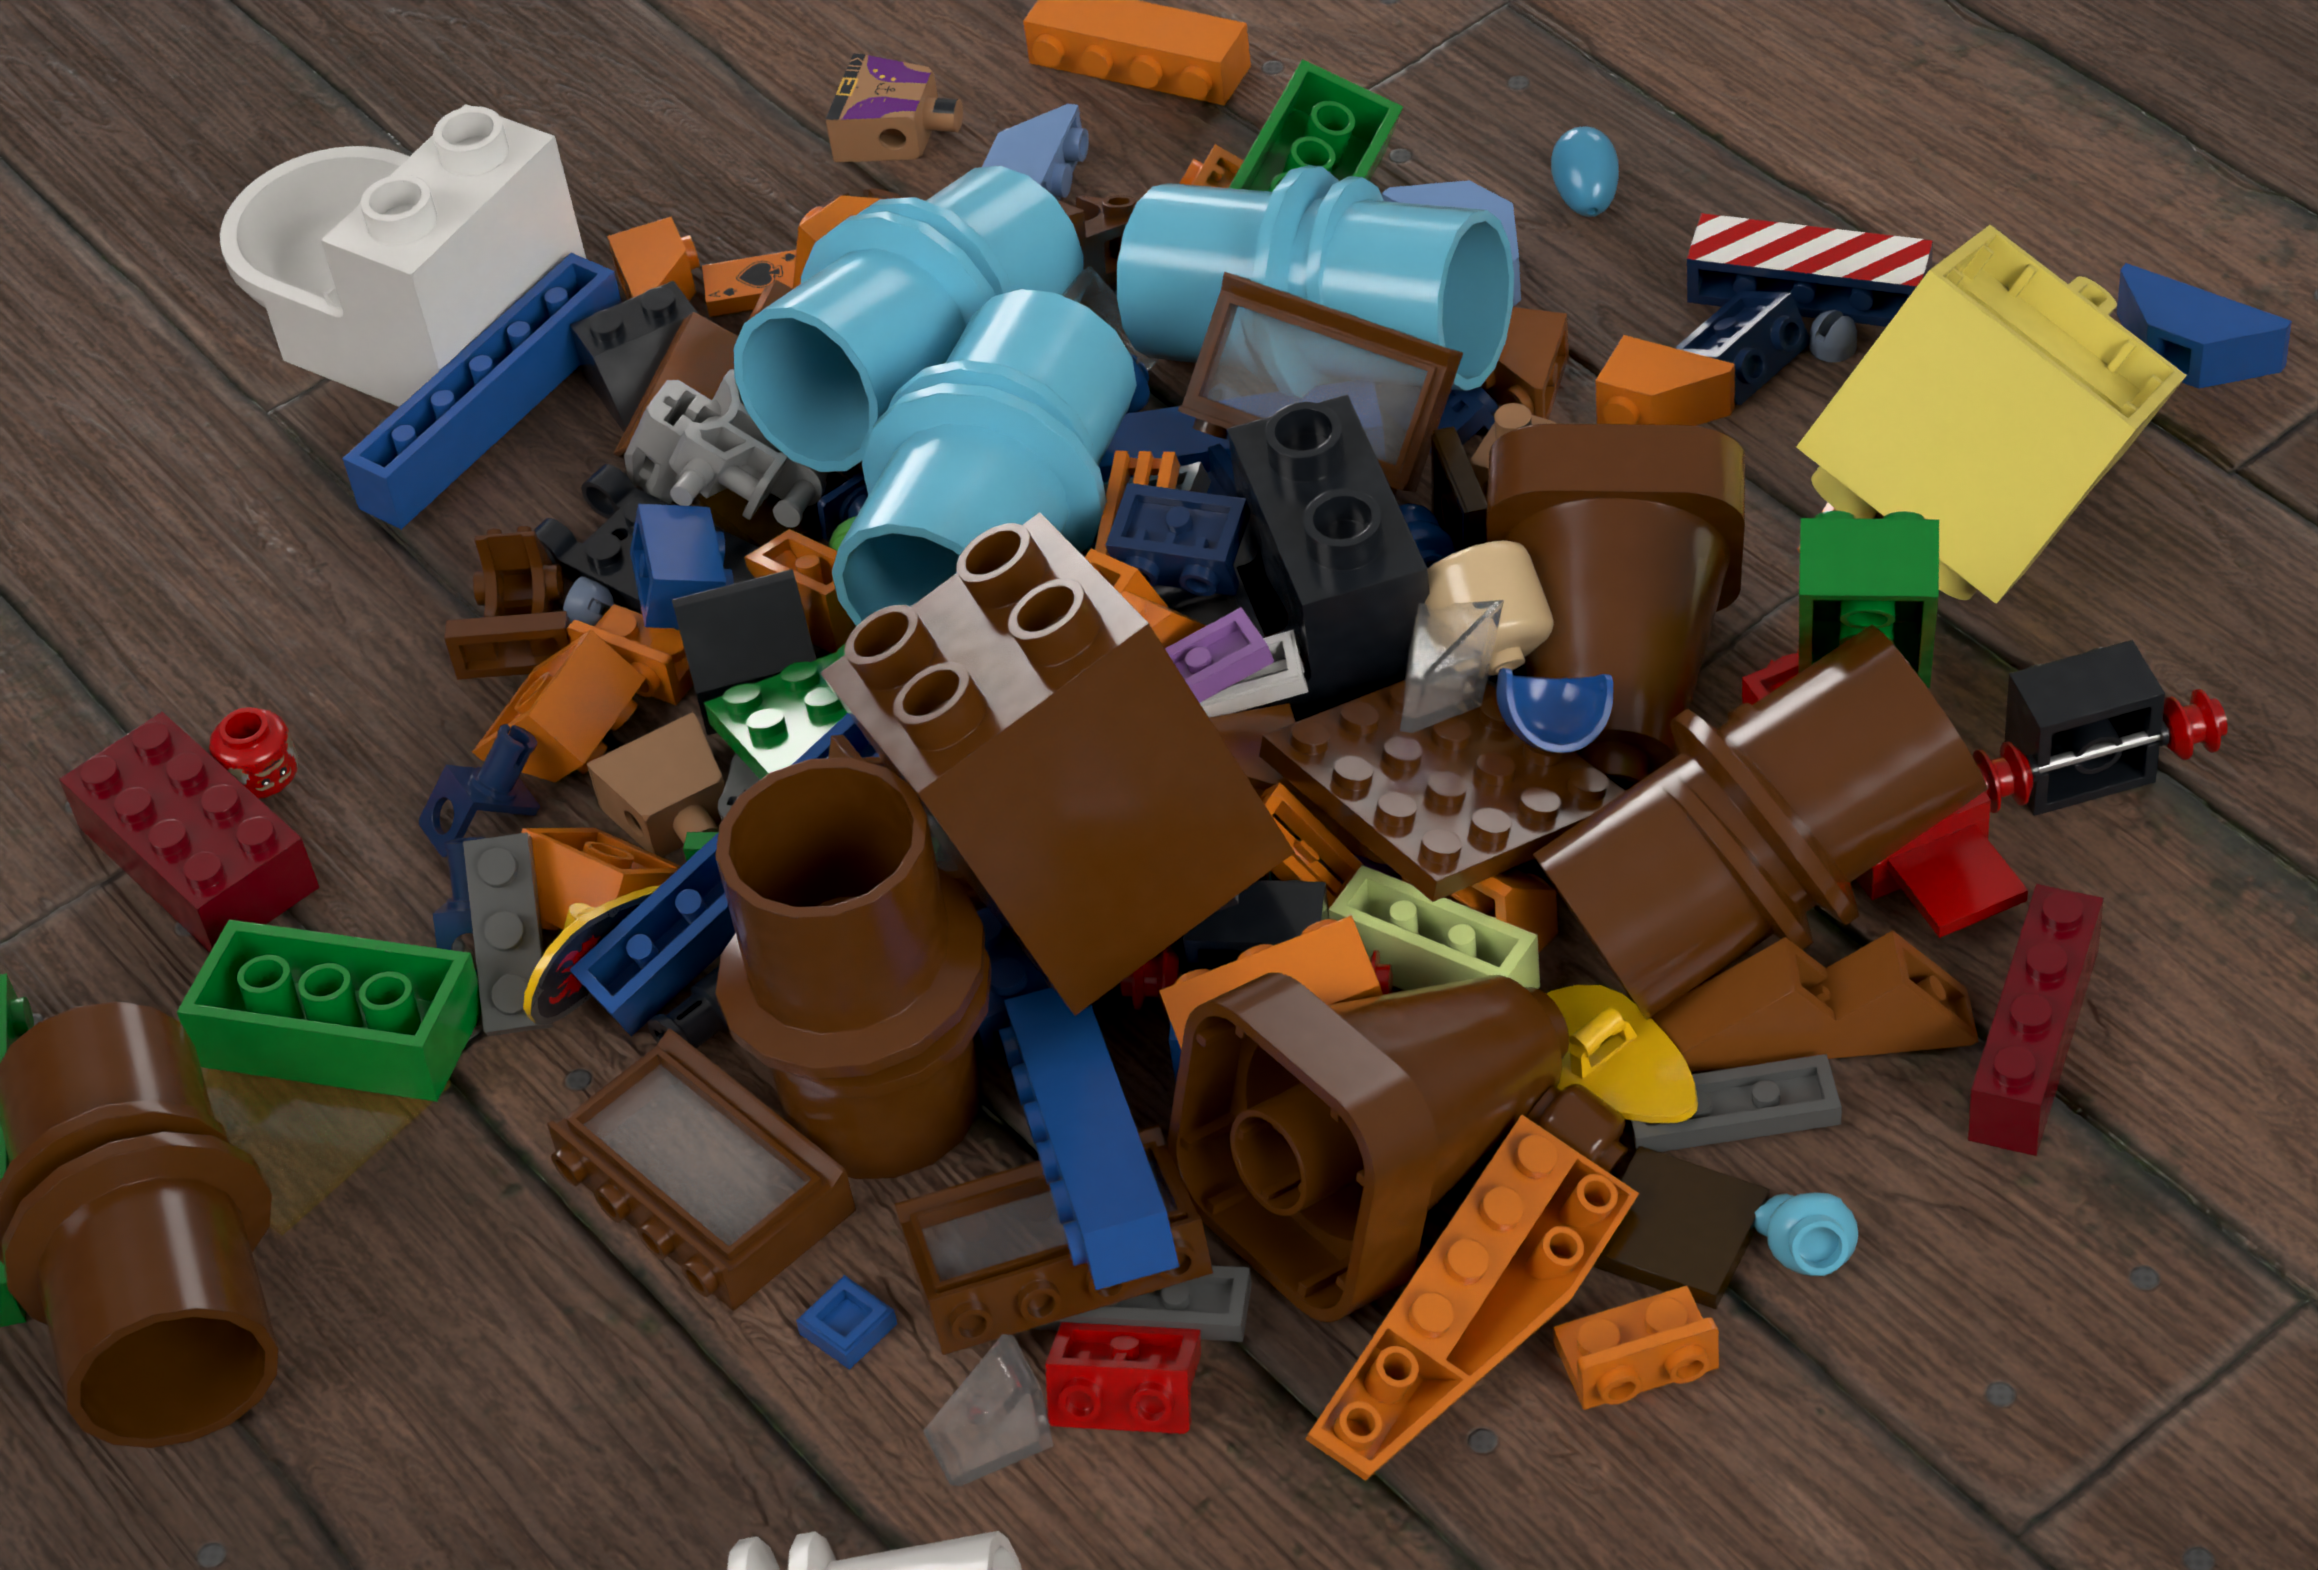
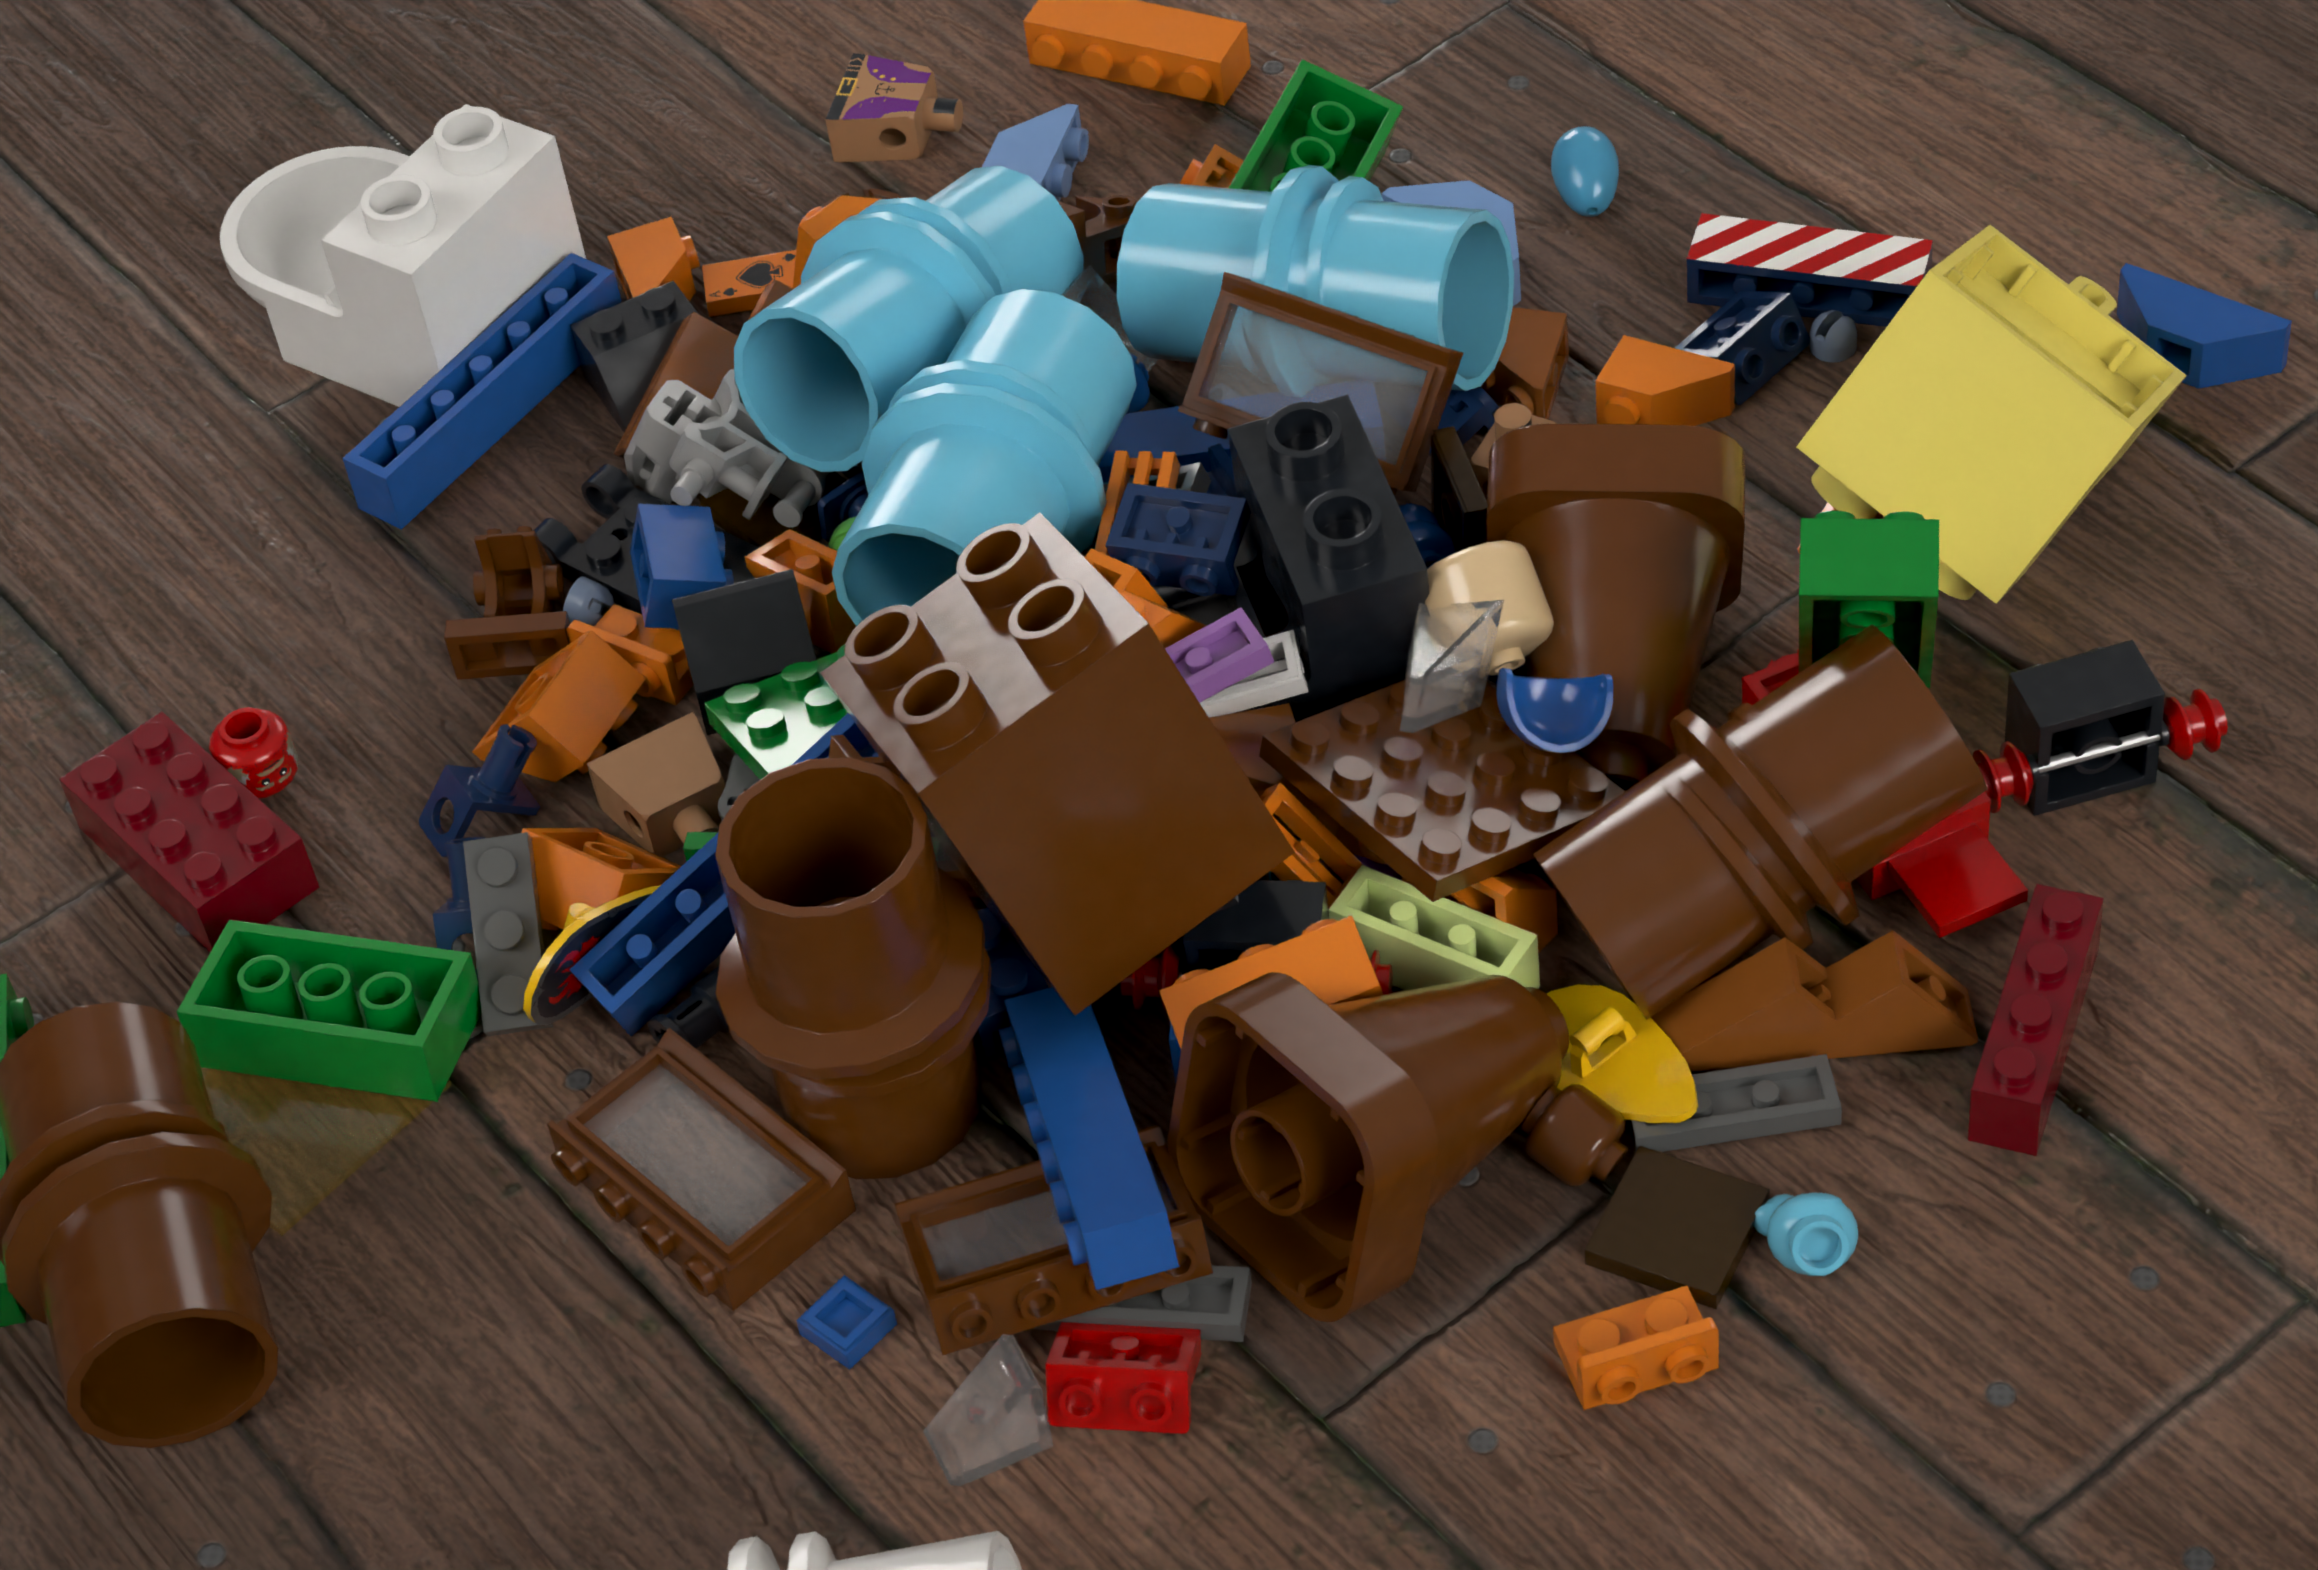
orange wedge [1305,1115,1639,1481] -> none

